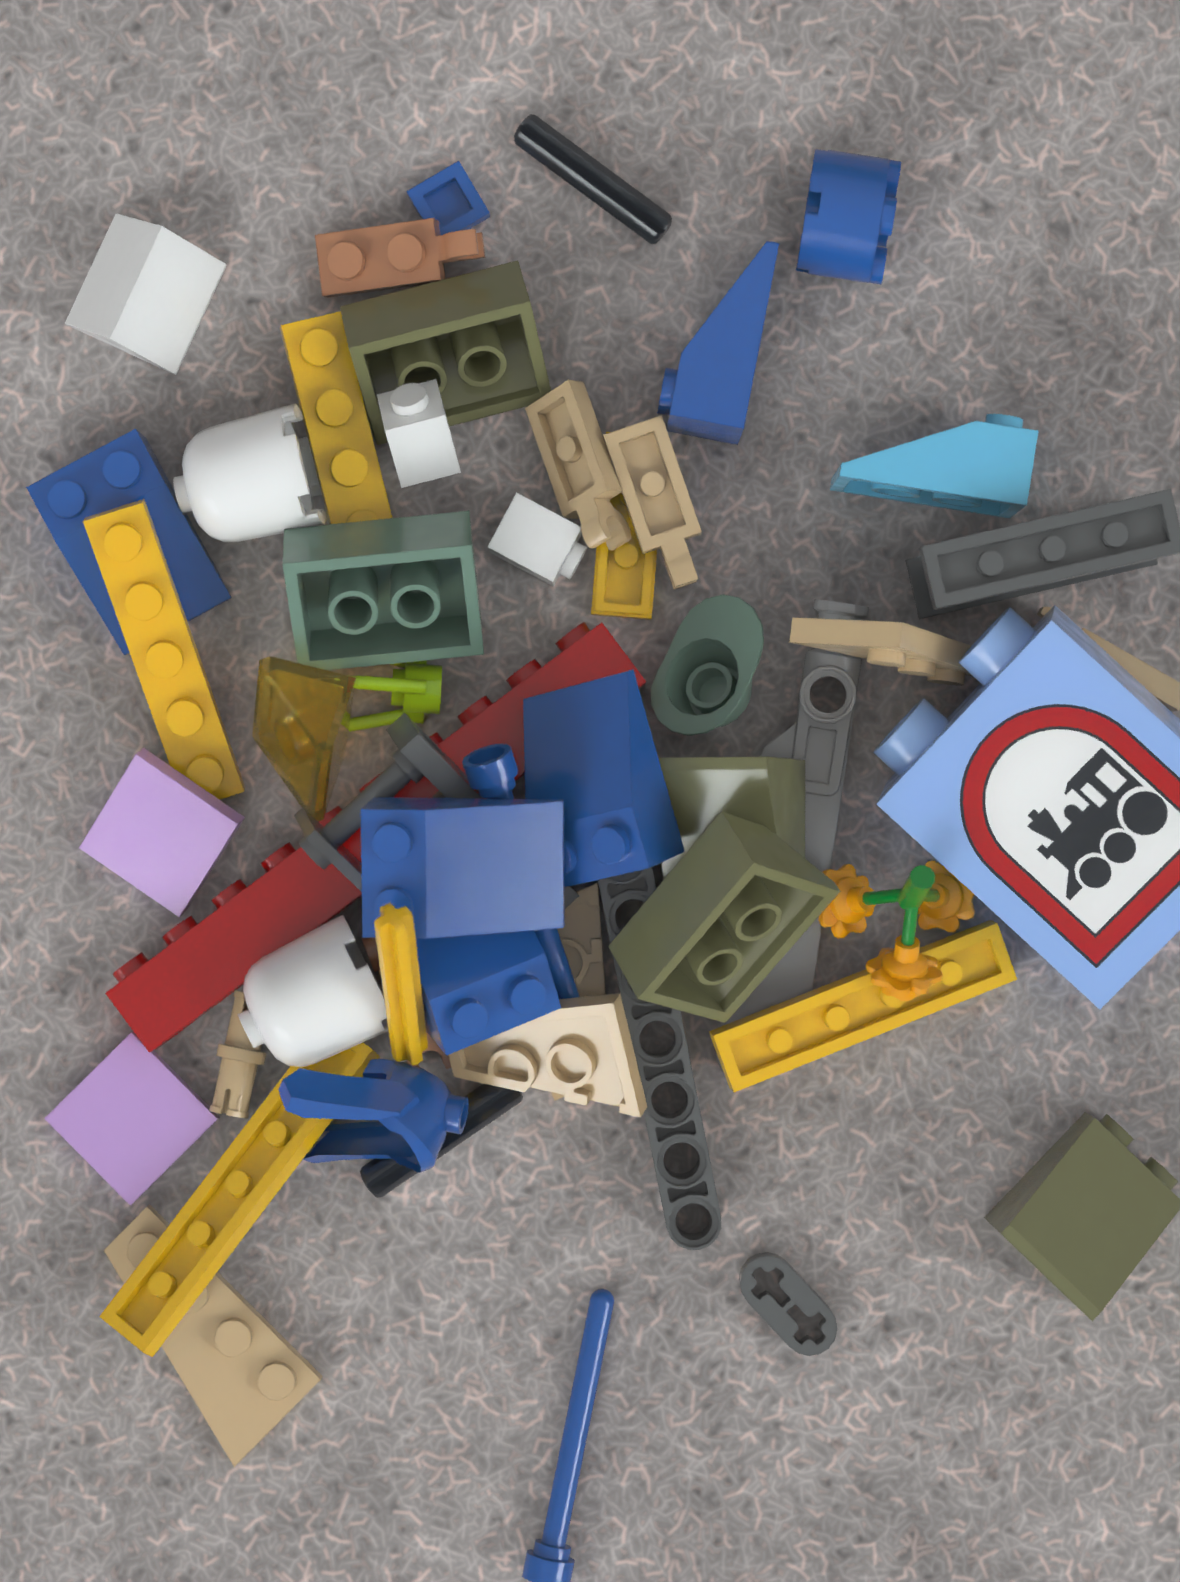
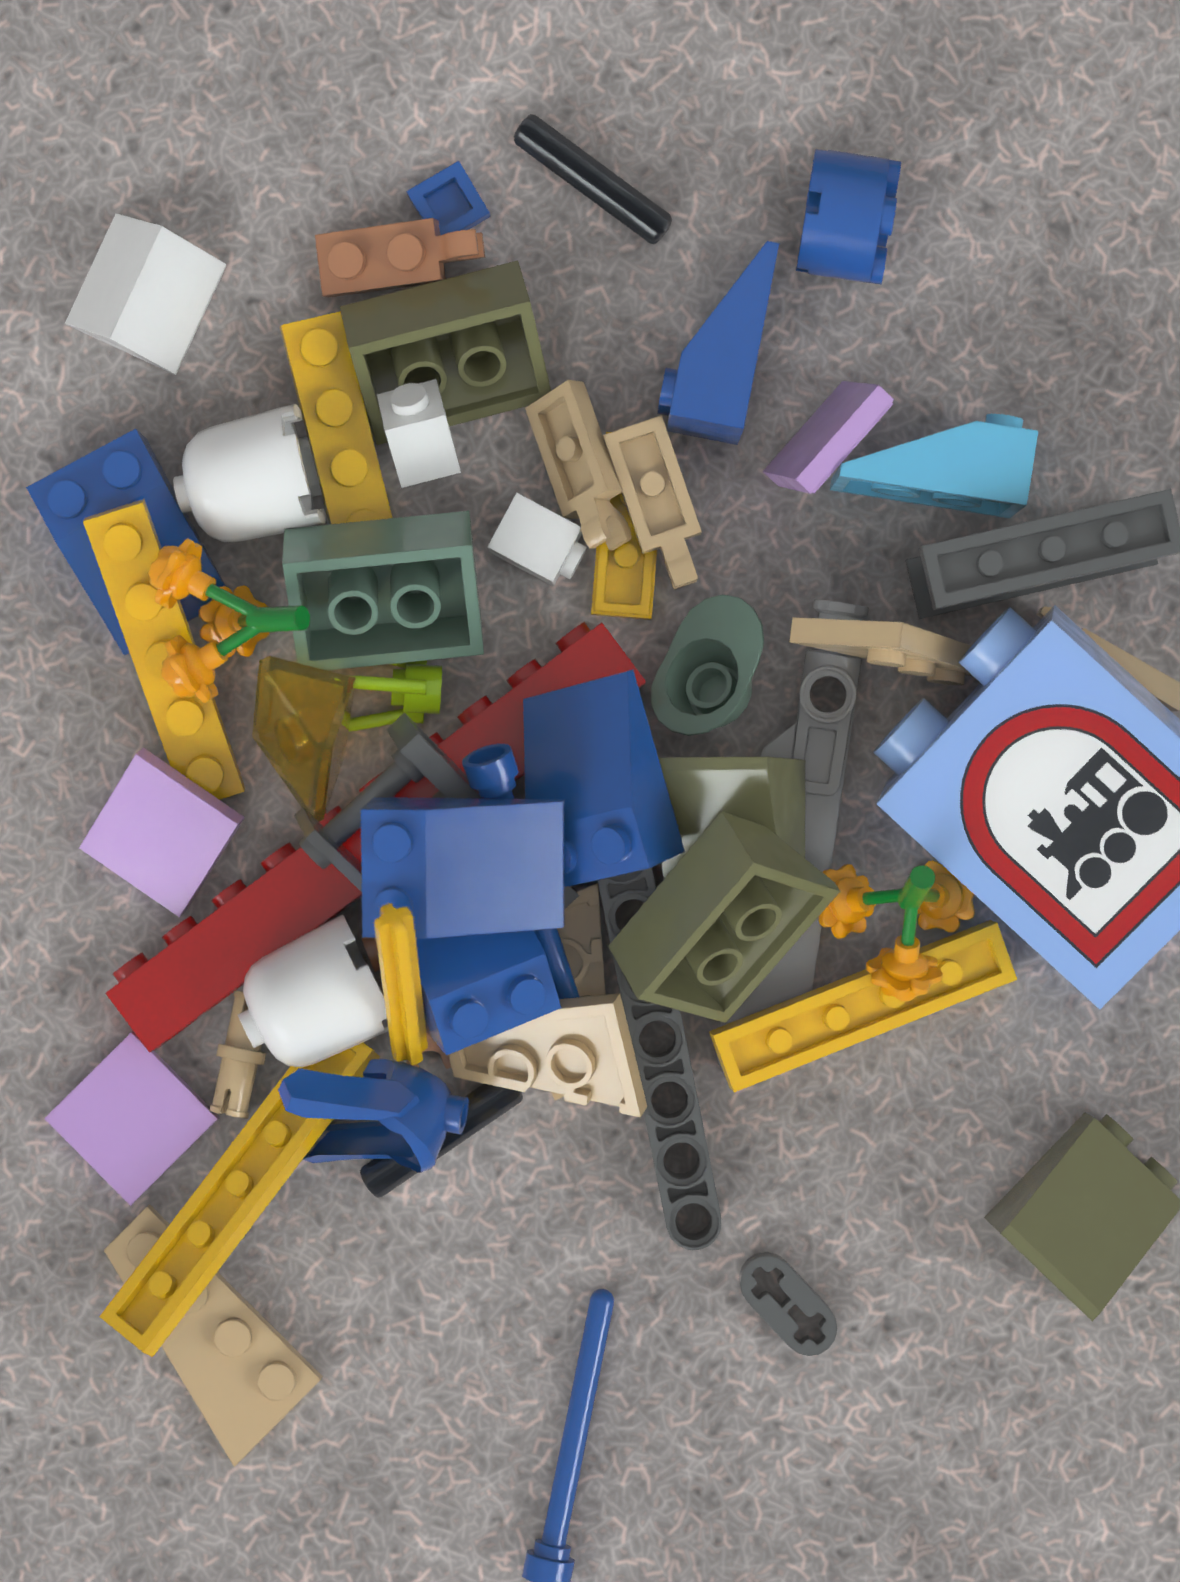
none -> light orange plant [148,538,310,703]
none -> lavender tile [762,381,894,494]

